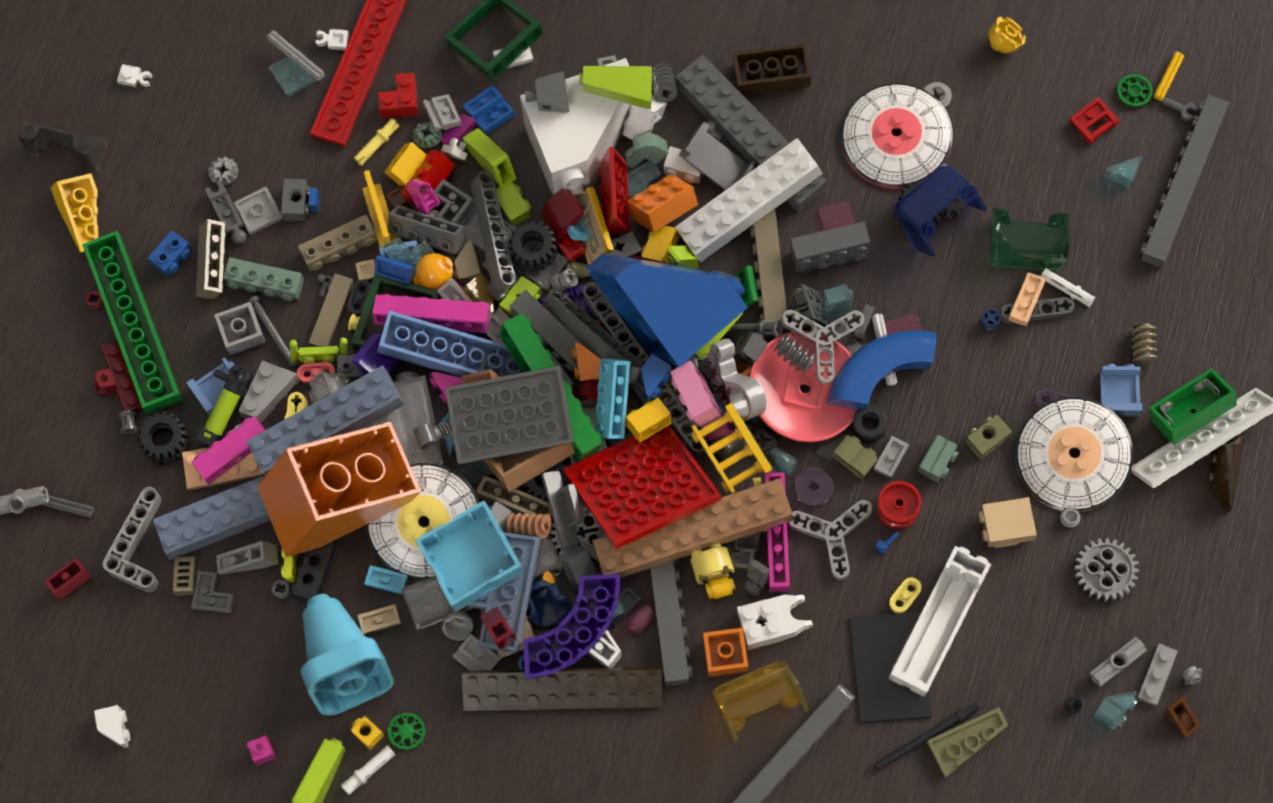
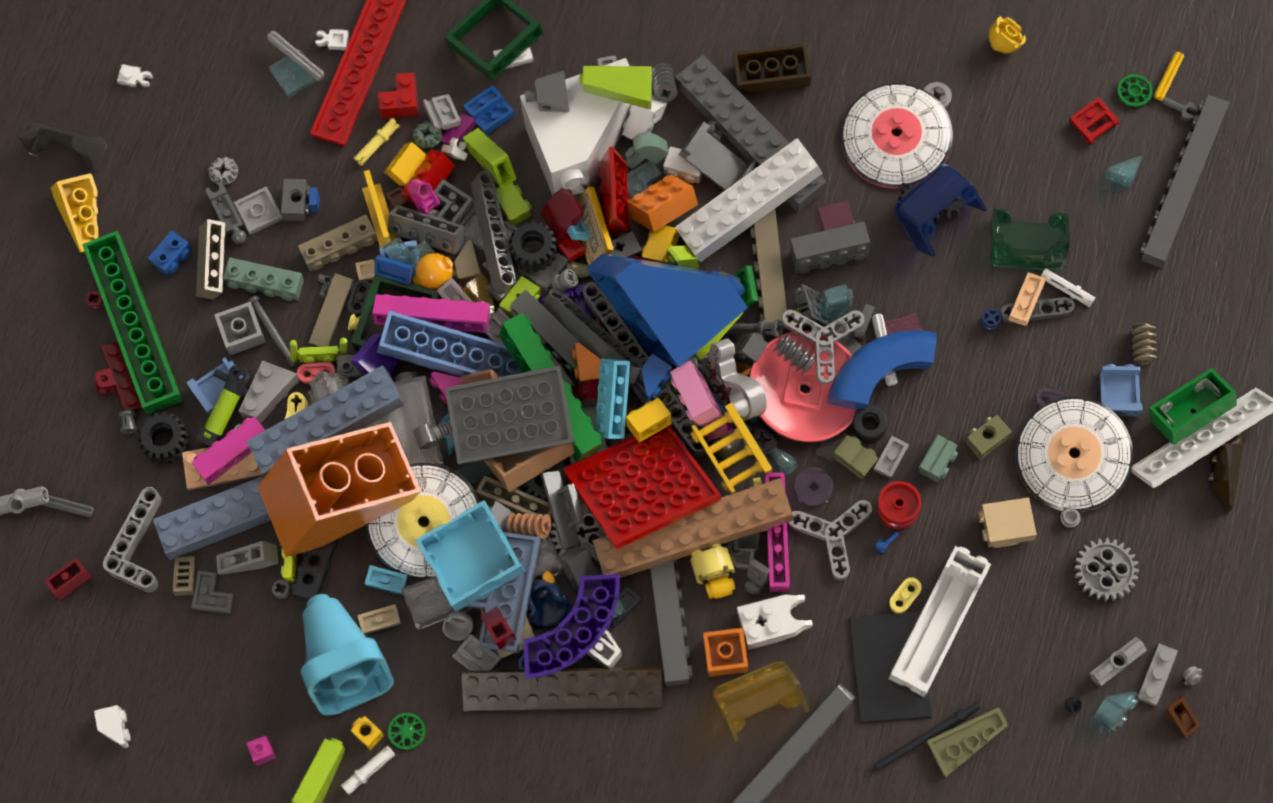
clear pink brick [626,604,655,634] -> none

